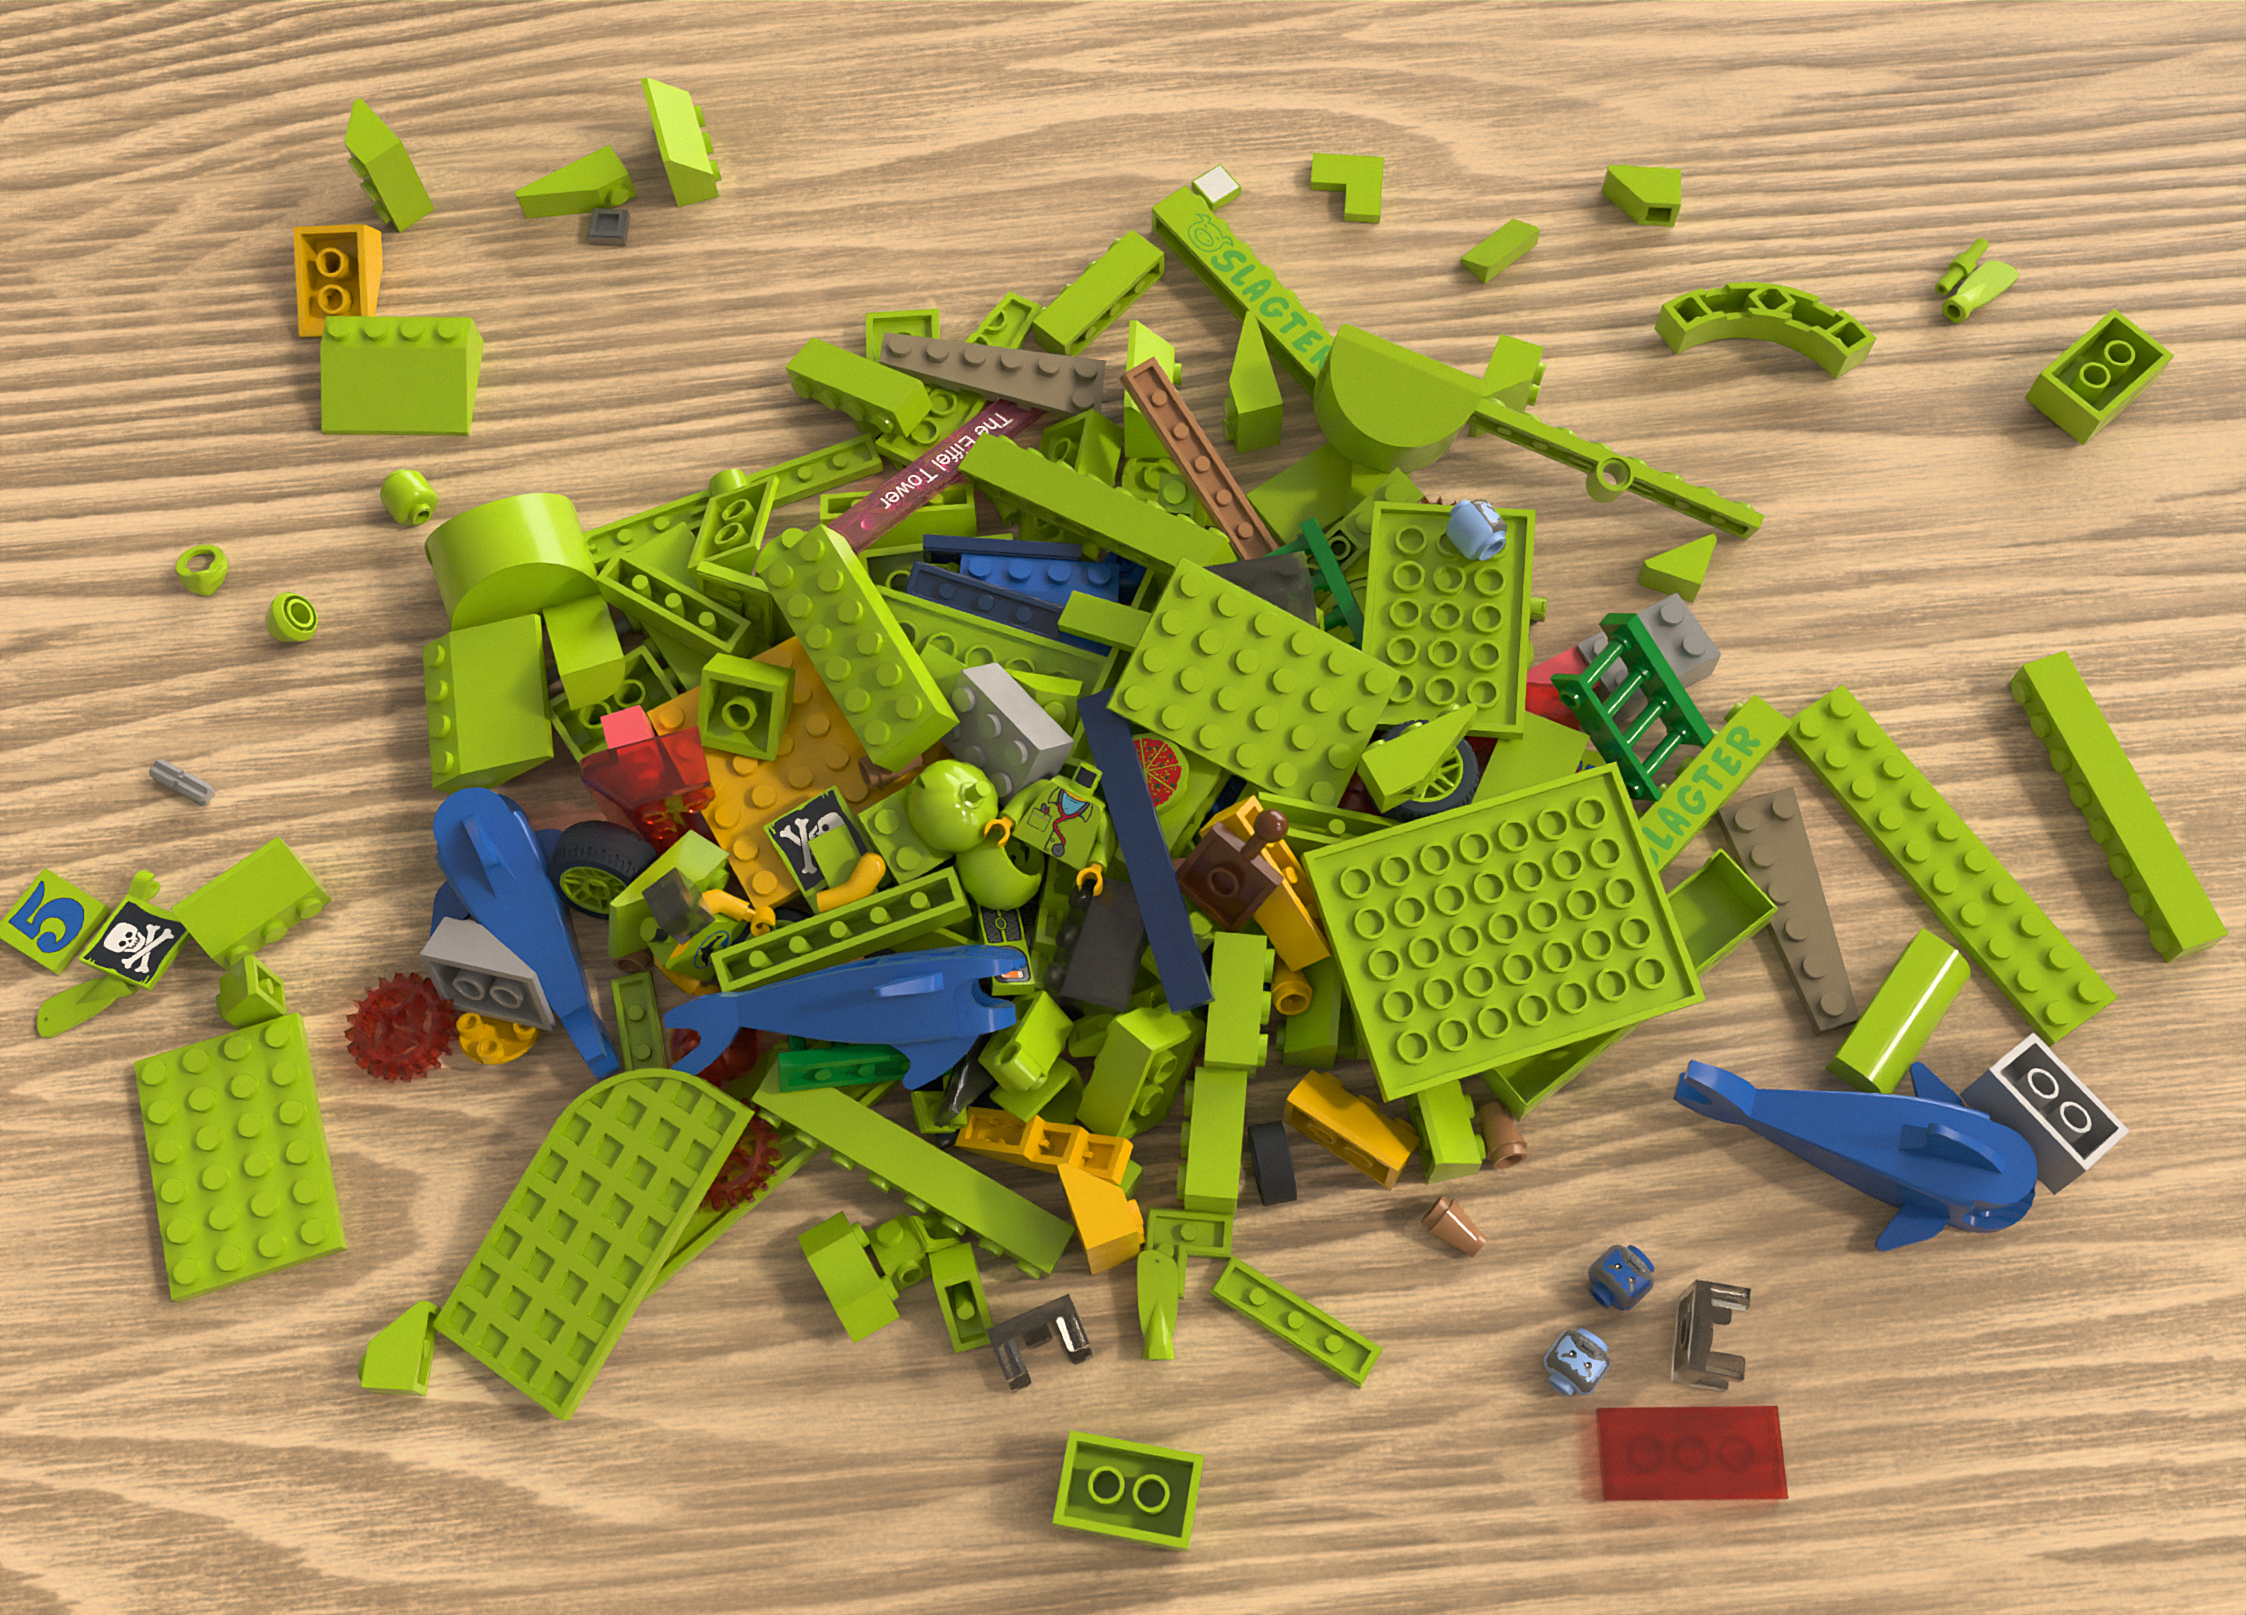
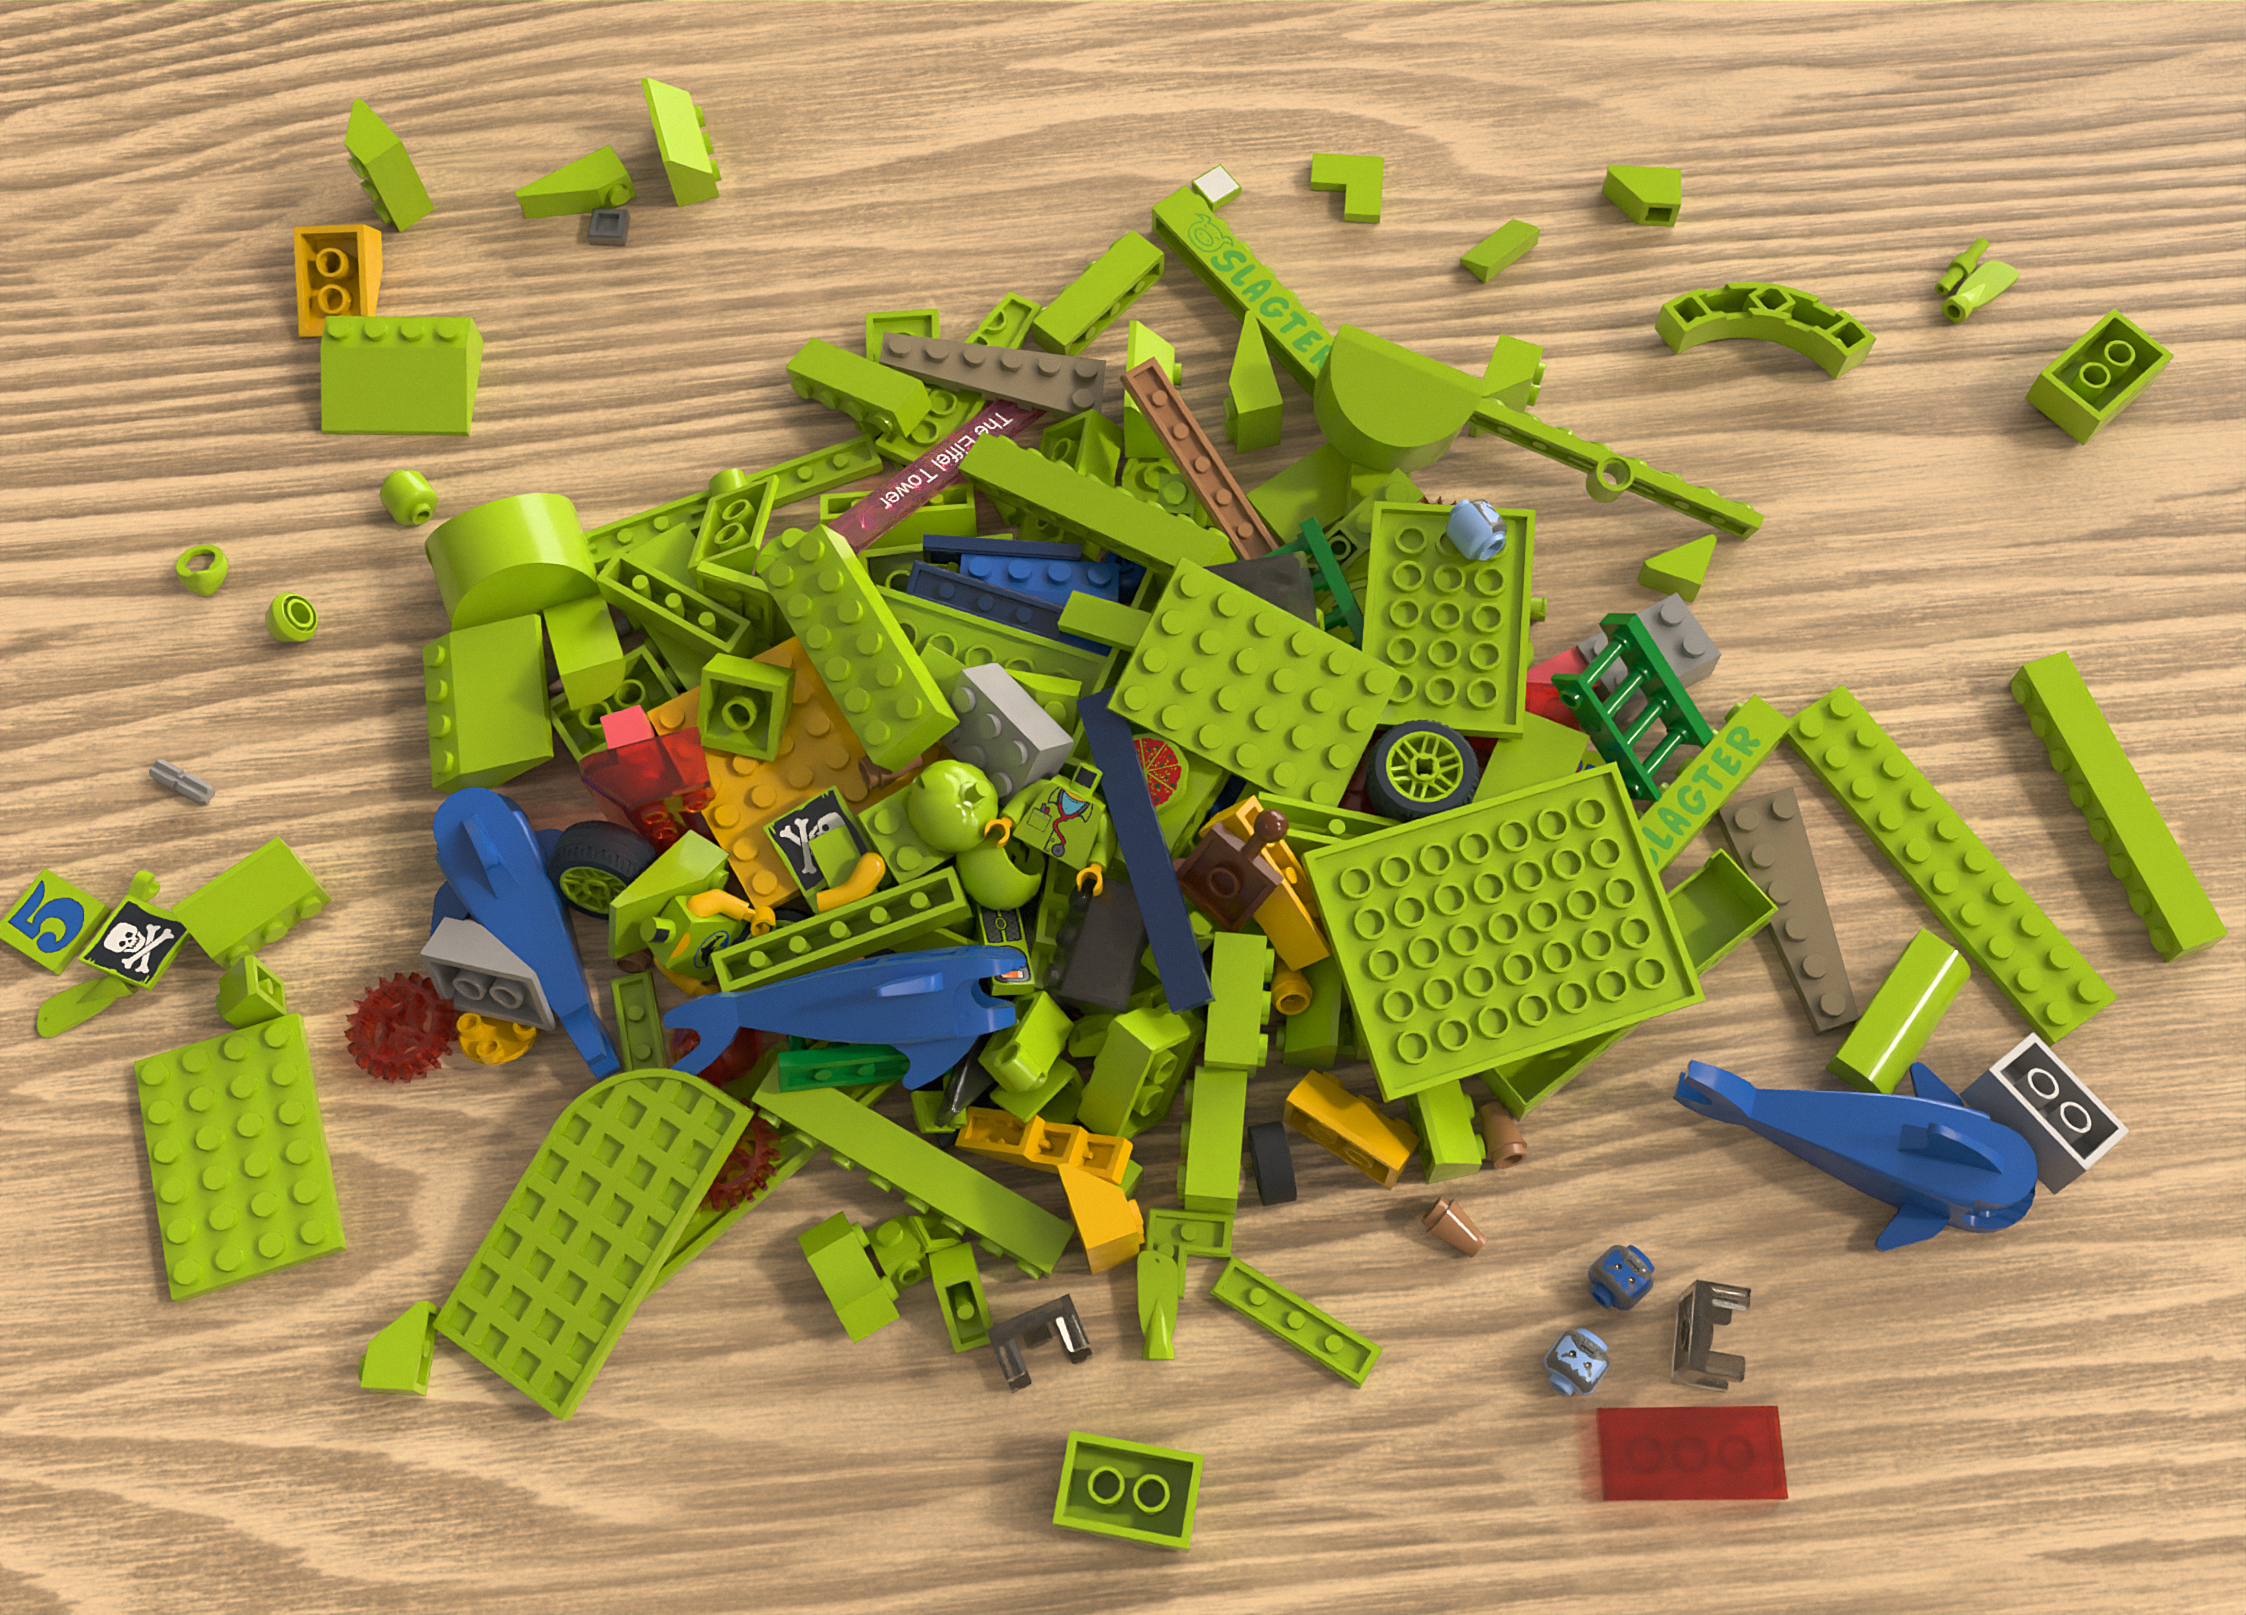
clear smoke brick [641,867,716,945] -> none
lime slope [1357,702,1477,813] -> none

